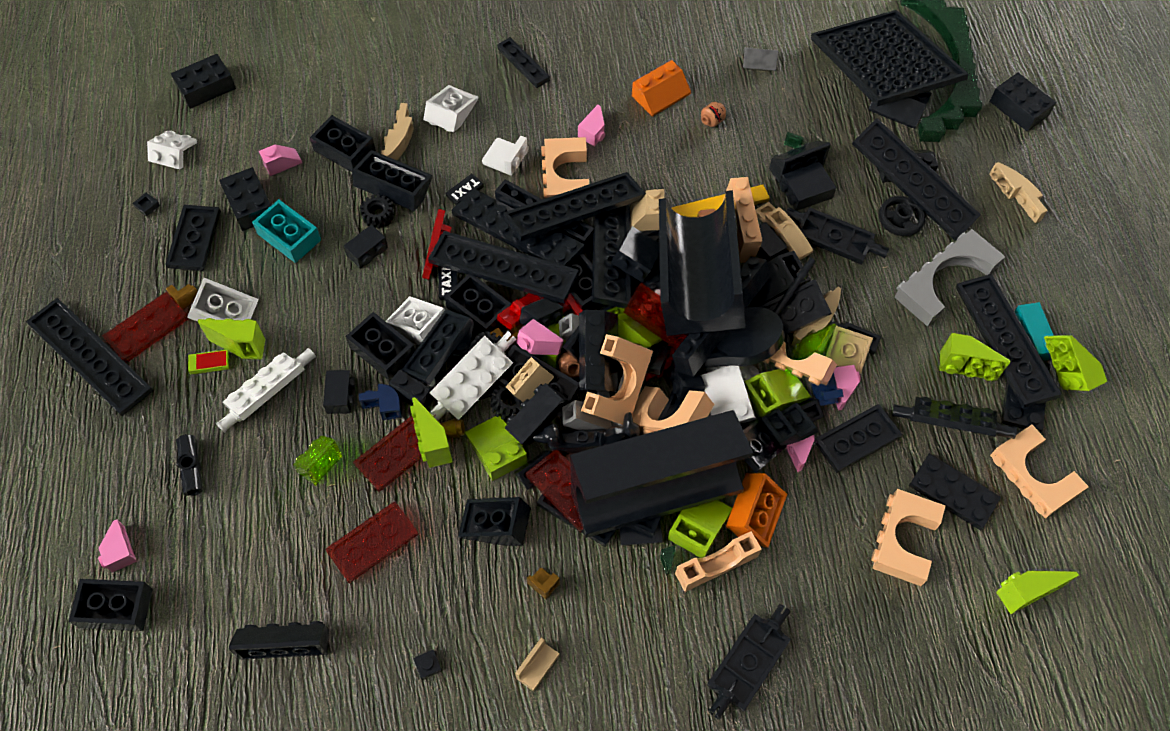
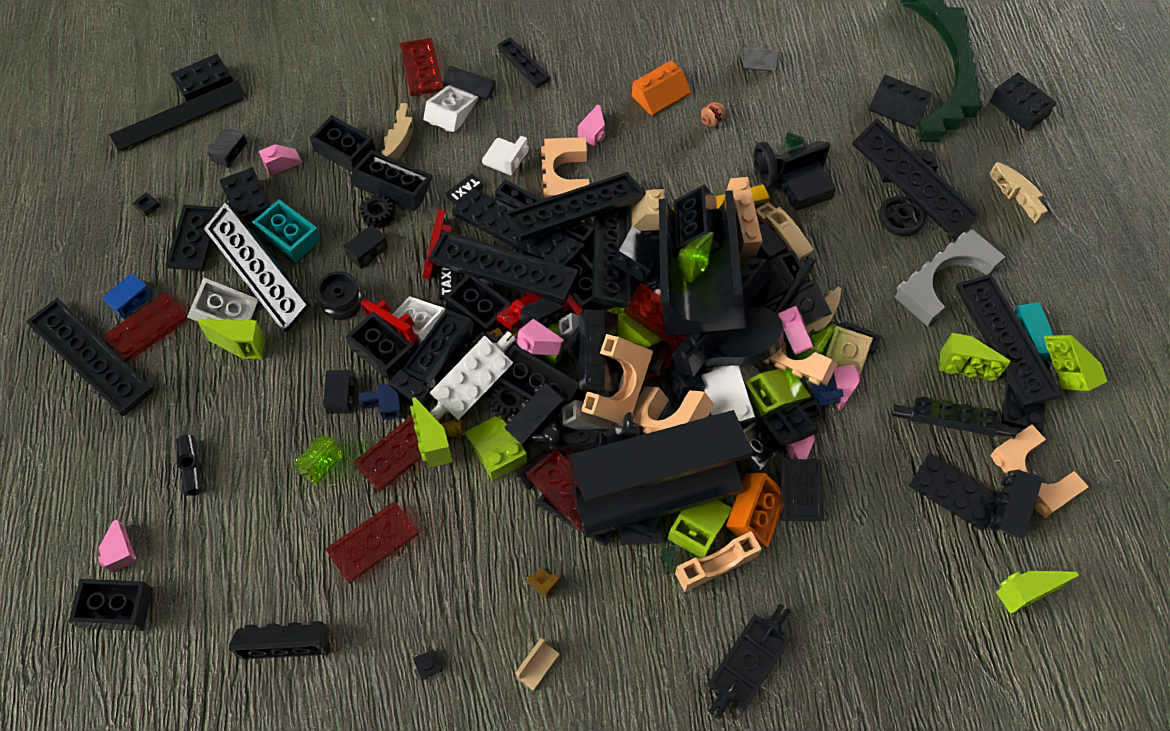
white bracket [147,131,197,169] -> none
pearl gold panel [166,284,198,310] -> none
tile [188,350,229,375] -> none
white plate [216,348,316,433] -> none
black slope [458,497,531,546] -> none
tan panel [506,357,554,402] -> none
nougat head [558,351,579,379] -> none
black plate [786,207,890,265] -> none
black plate [811,10,969,106] -> none
black plate [814,404,903,473] -> none
light nougat arch [871,489,945,586] -> none
none -> blue brick [103,273,152,319]
none -> black tile [109,80,246,151]
none -> plate [204,202,311,332]
none -> black brick [207,127,247,168]
none -> black wheel [316,271,362,320]
none -> red hinge [359,298,418,344]
none -> clear red plate [400,38,443,96]
none -> black slope [443,66,495,101]
none -> black slope [674,184,720,255]
none -> clear neon green slope [678,232,713,282]
none -> black wheel [753,142,778,187]
none -> bright pink slope [778,306,814,355]
none -> black tile [780,459,824,521]
none -> black brick [989,469,1043,538]

